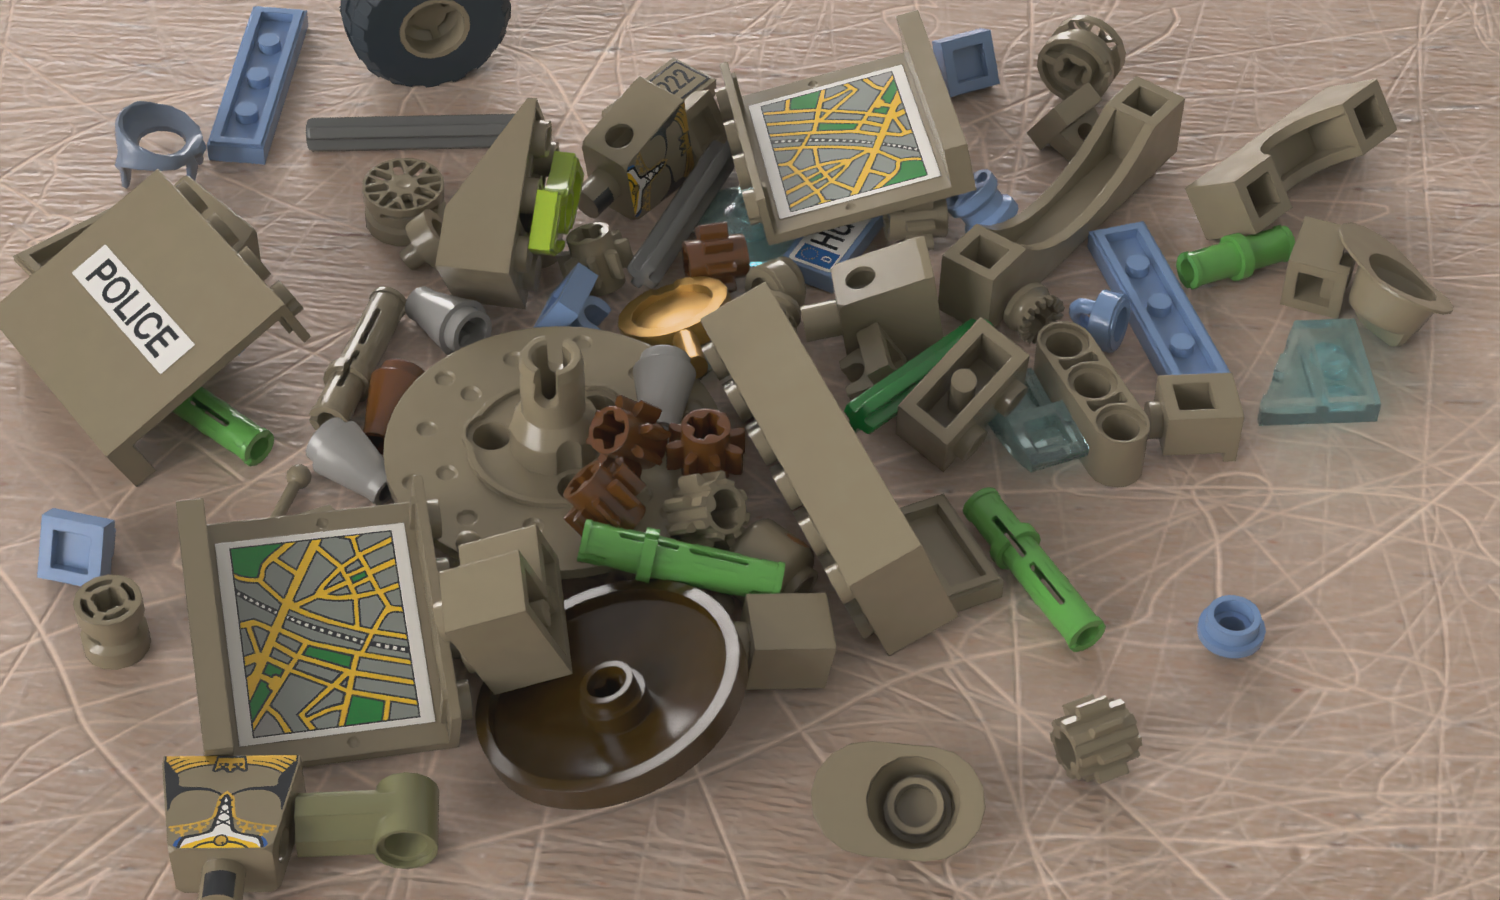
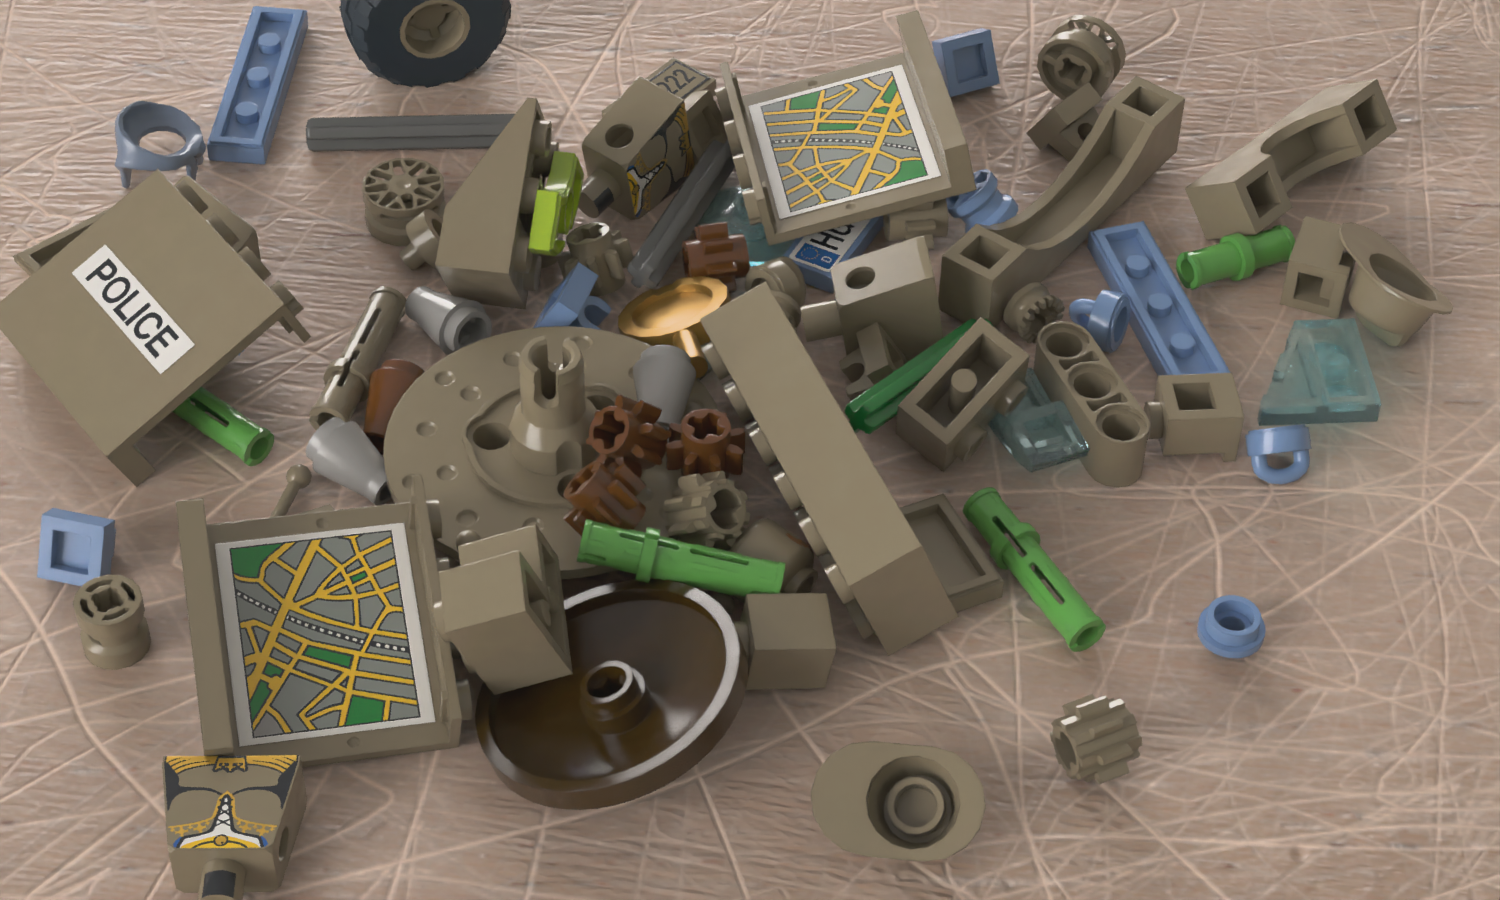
olive piece [294,772,439,869] -> none
none -> medium blue tile [1245,424,1312,485]

